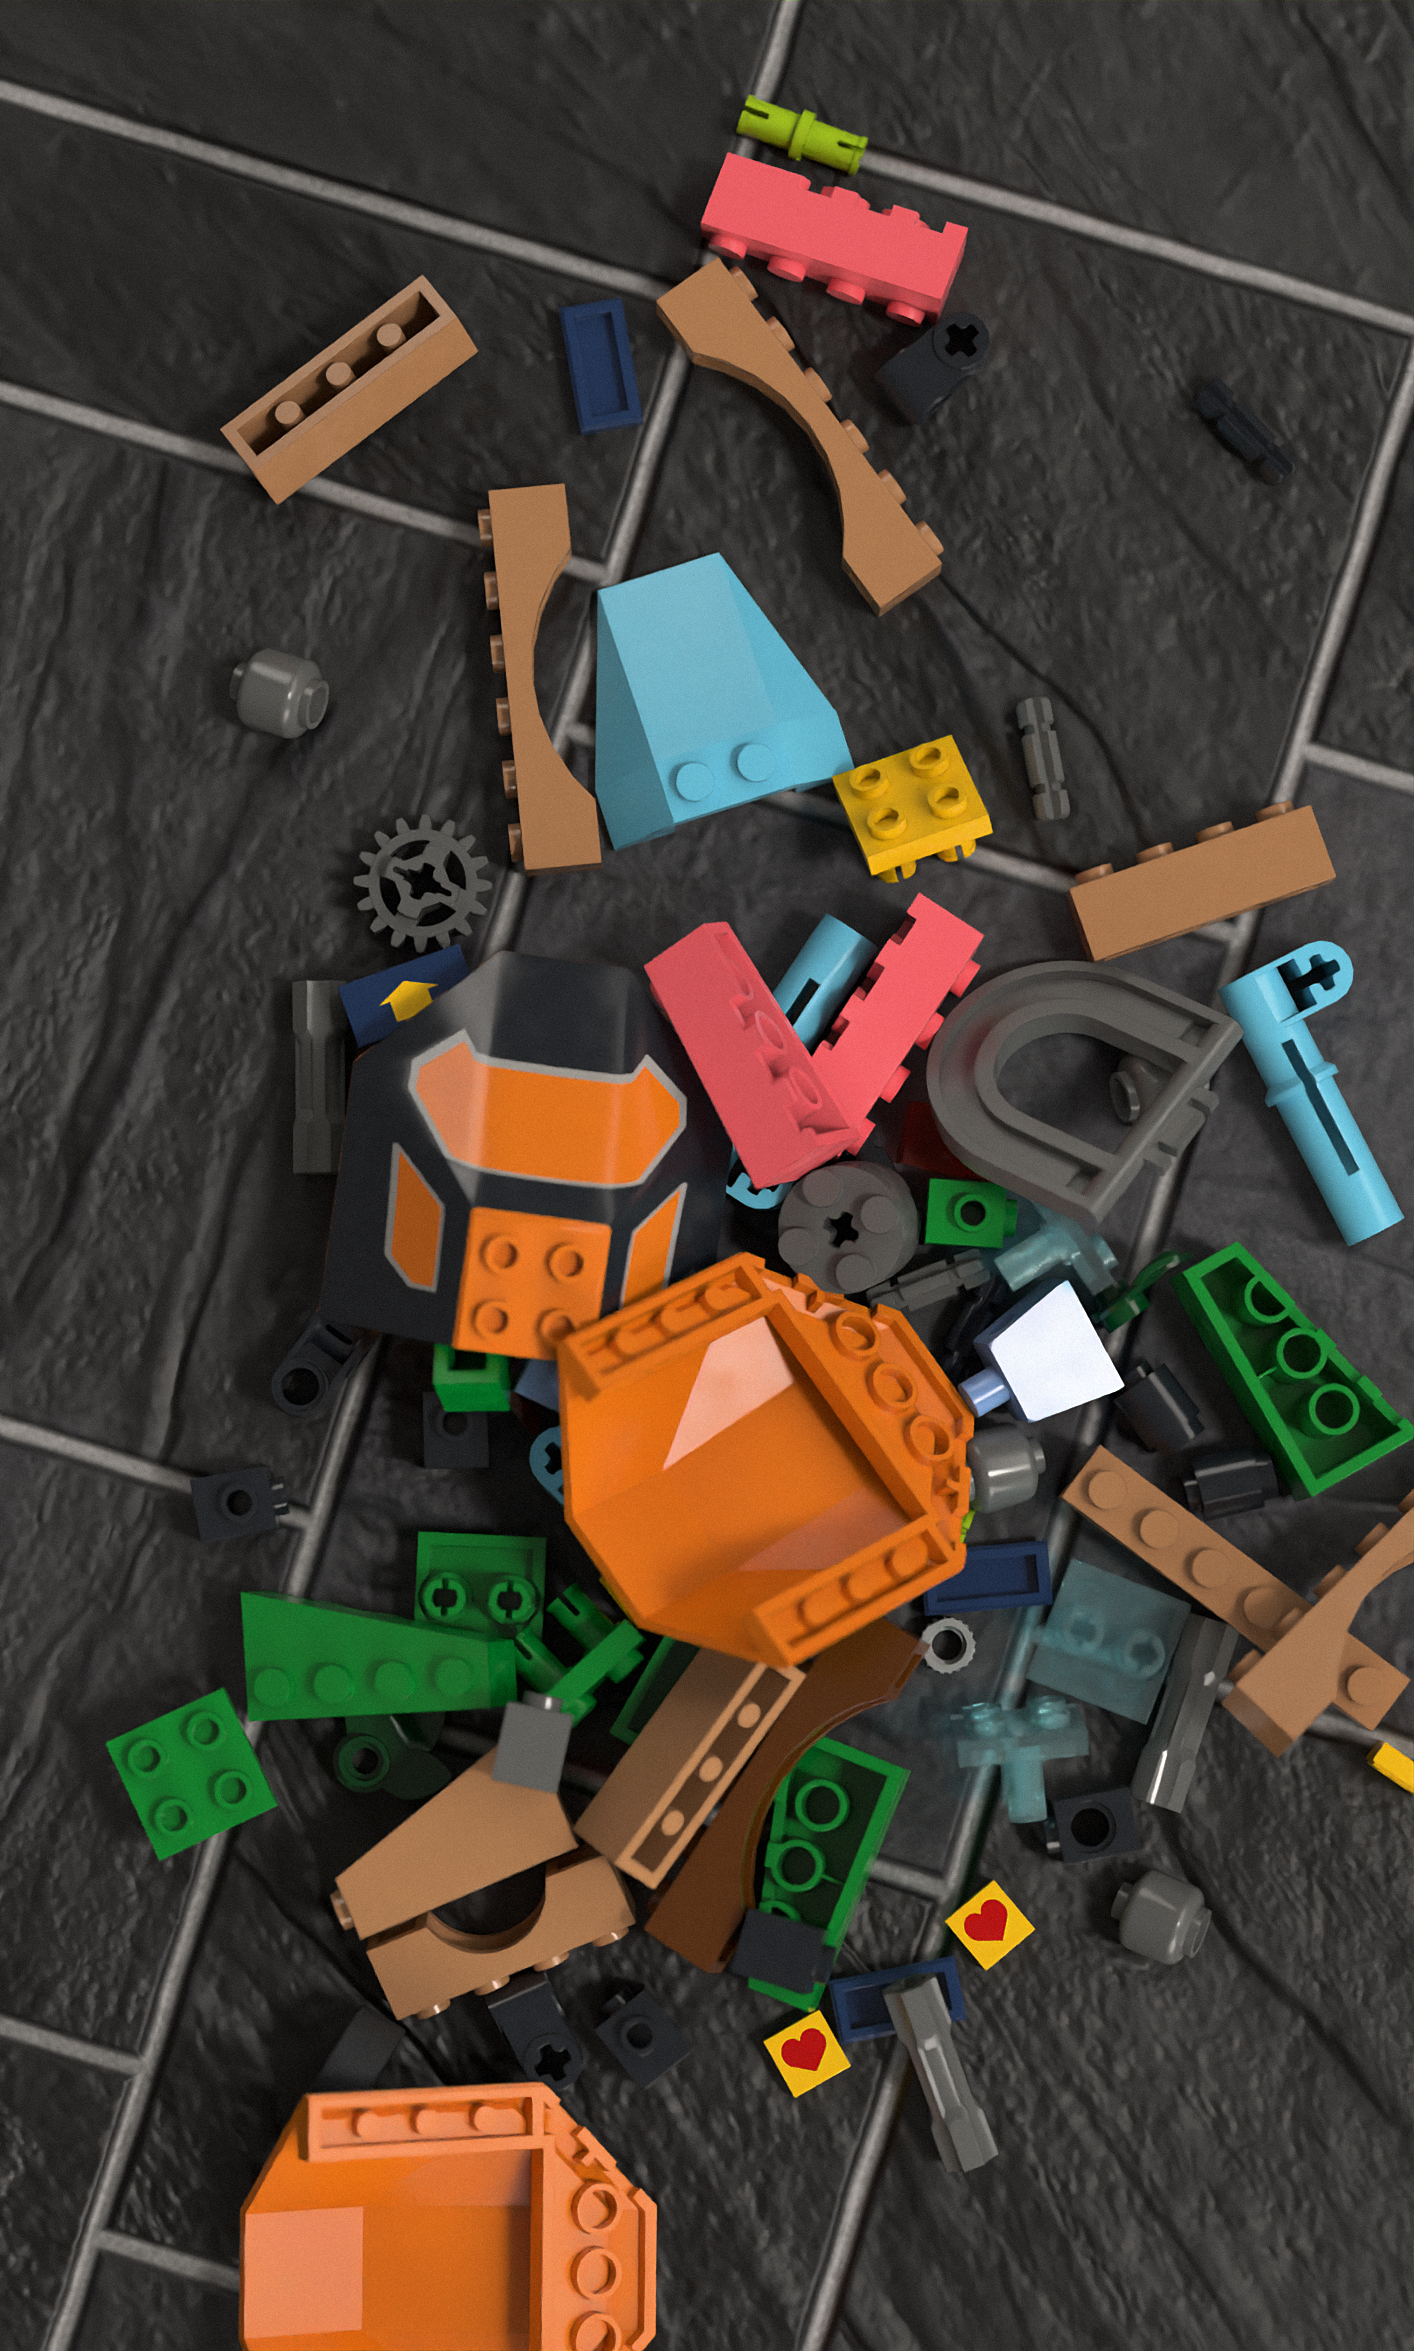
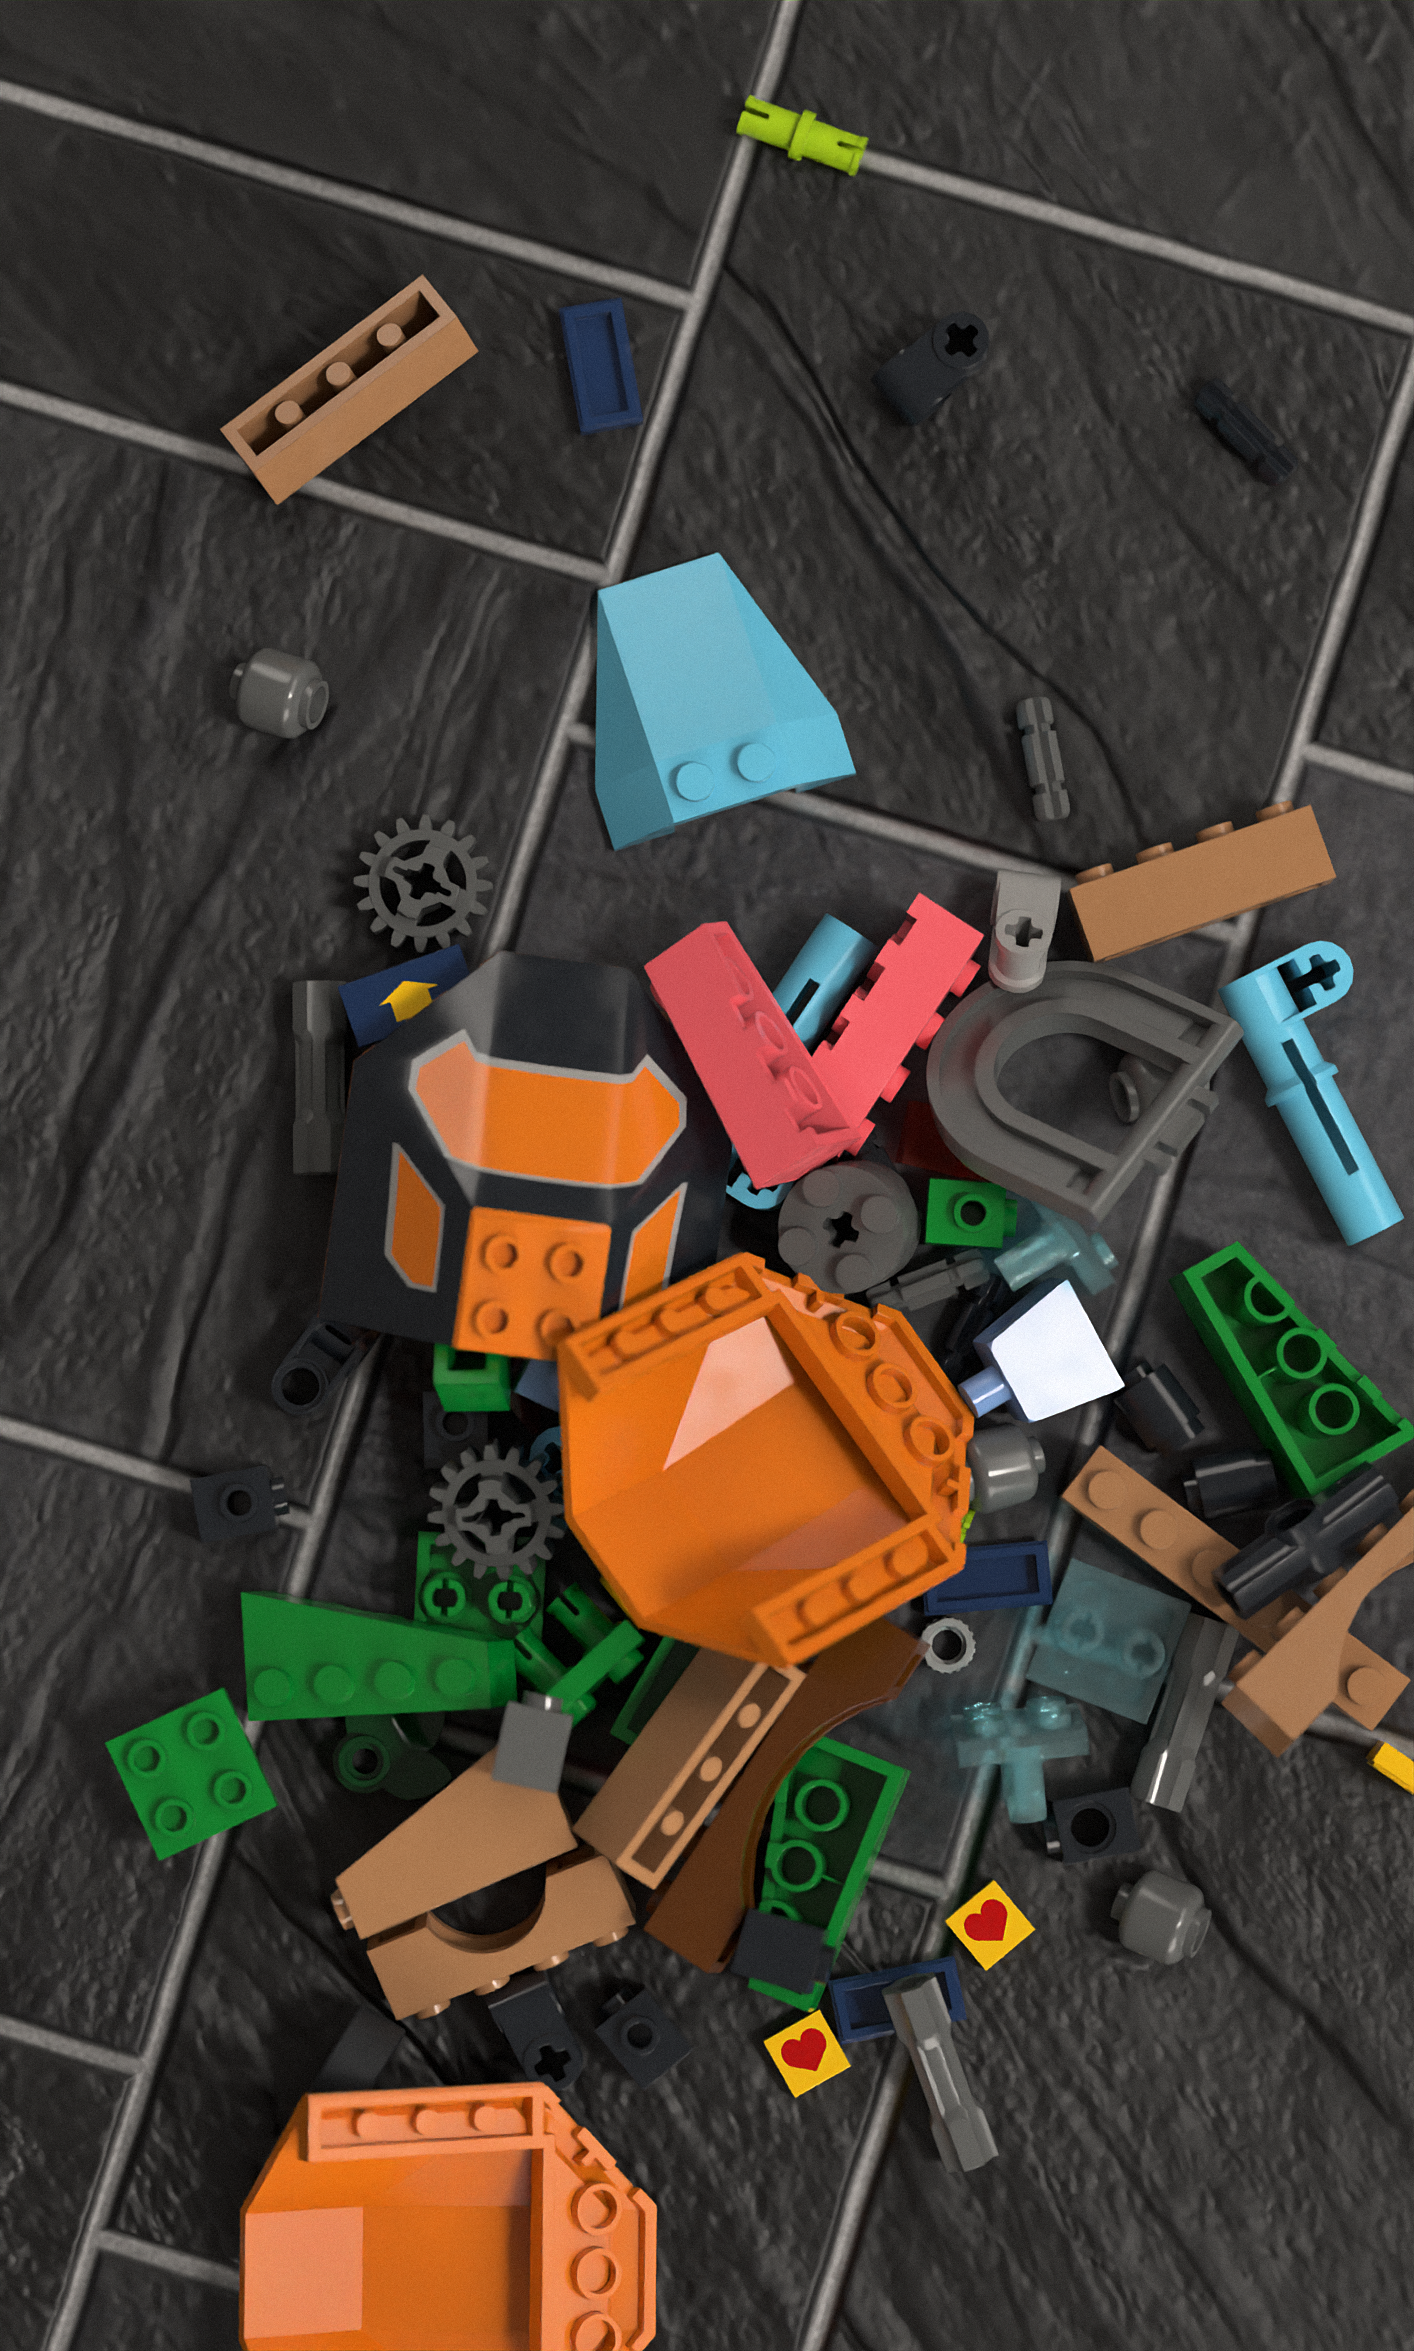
medium nougat arch [478,483,603,877] -> none
medium nougat arch [656,257,944,618] -> none
coral wedge [701,152,968,327] -> none
yellow plate [832,735,993,883] -> none
dark green plate [1090,1248,1193,1334] -> none
none -> dark grey gear [427,1438,568,1581]
none -> light grey piece [988,868,1061,993]
none -> black piece [1211,1461,1399,1621]

